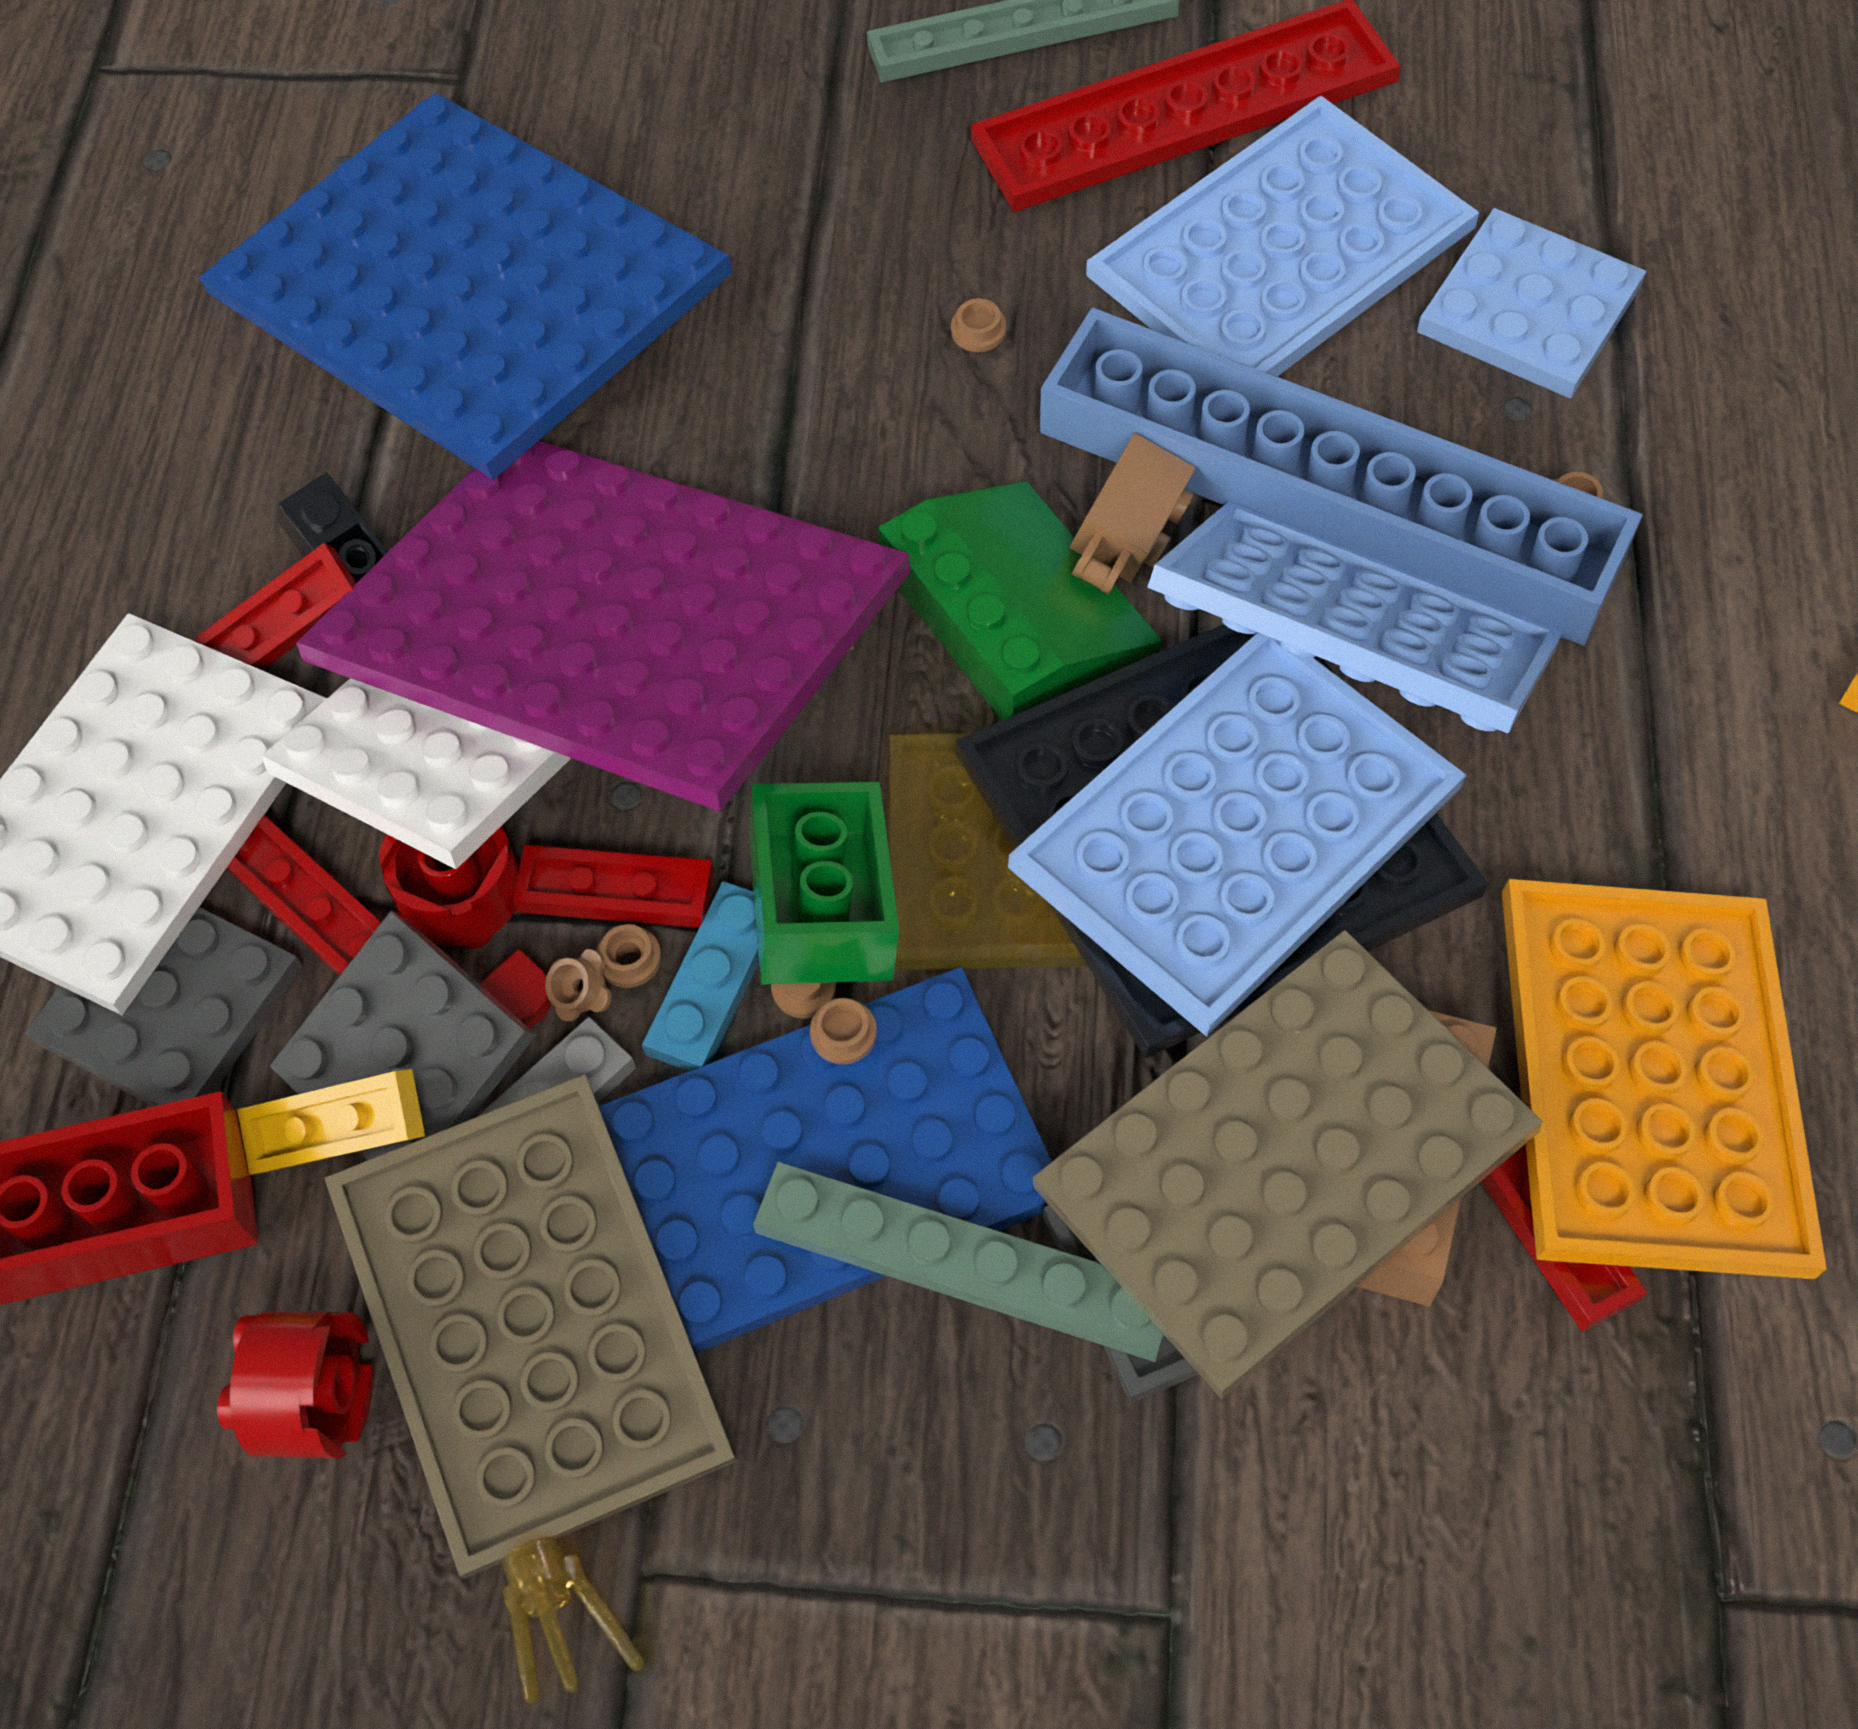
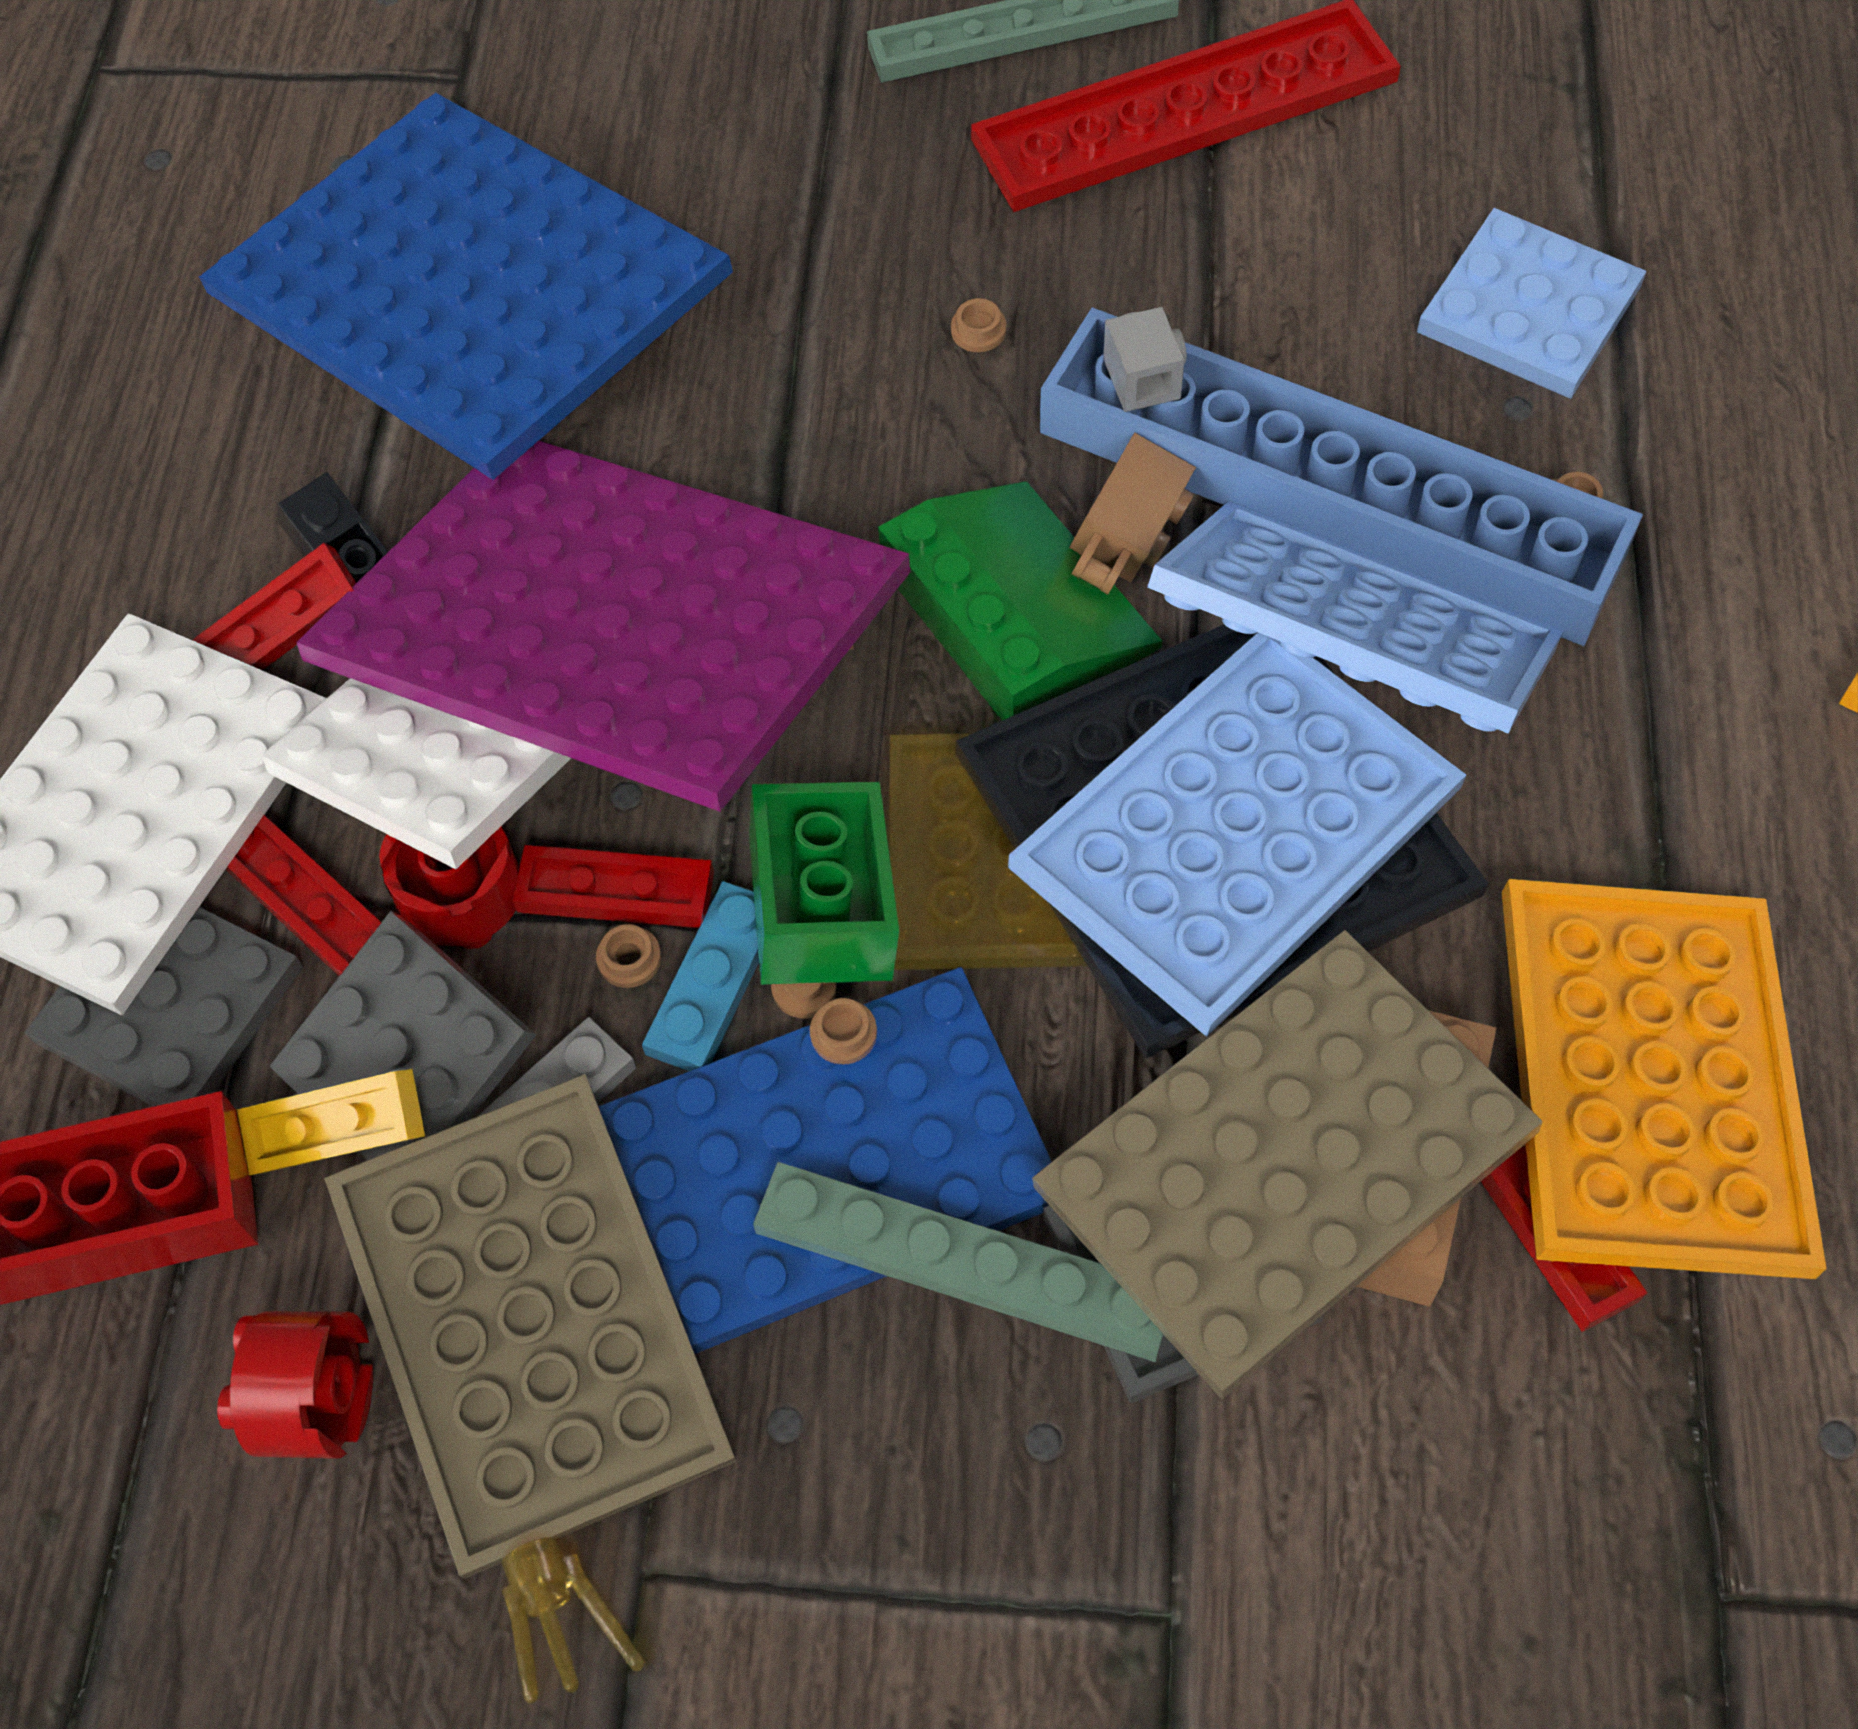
red tile [480,949,552,1027] -> none
medium nougat plate [545,949,612,1021] -> none
light blue plate [1086,95,1479,377] -> none
none -> light grey brick [1103,307,1187,412]

